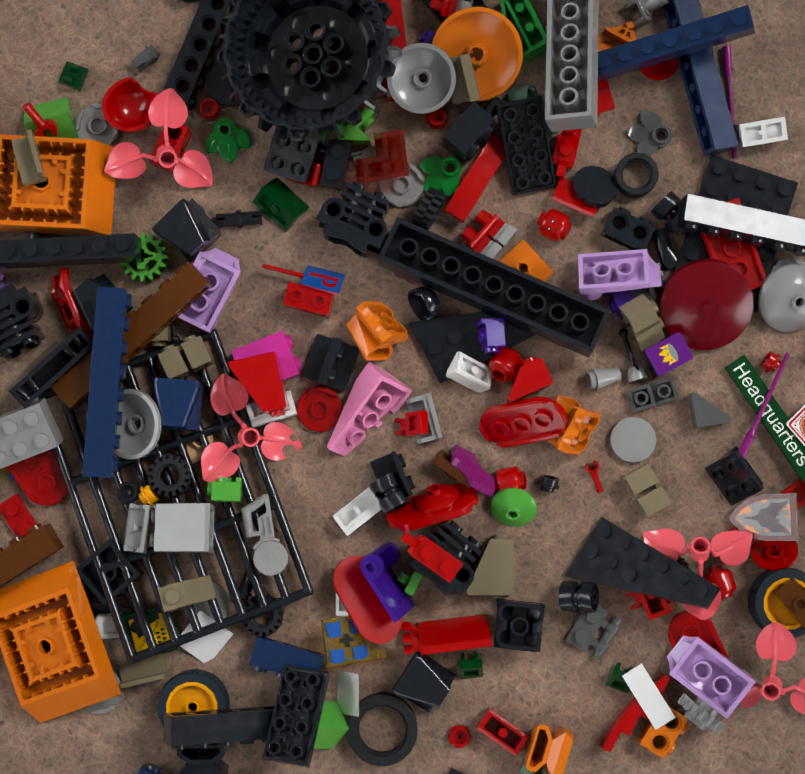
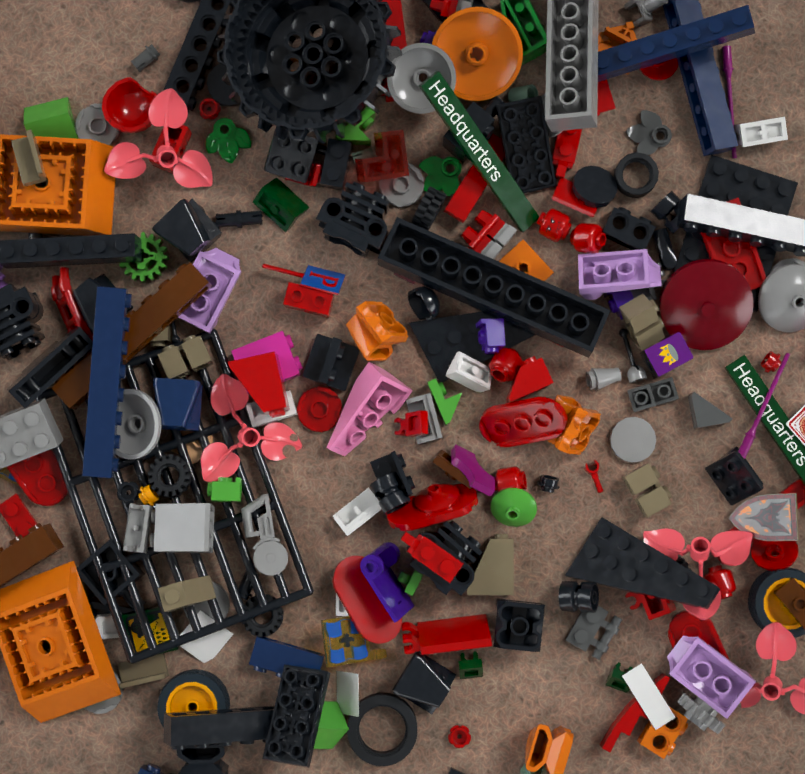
red bar [22,102,58,137] -> none
dark green tile [58,61,89,91] -> none
red plate [426,108,448,129] -> none
dark tan panel [451,53,481,105] -> none
red brick [476,707,529,756] -> none
none -> dark green tile [419,71,539,232]
none -> bright green slope [427,378,462,425]
none -> red head [570,223,606,254]

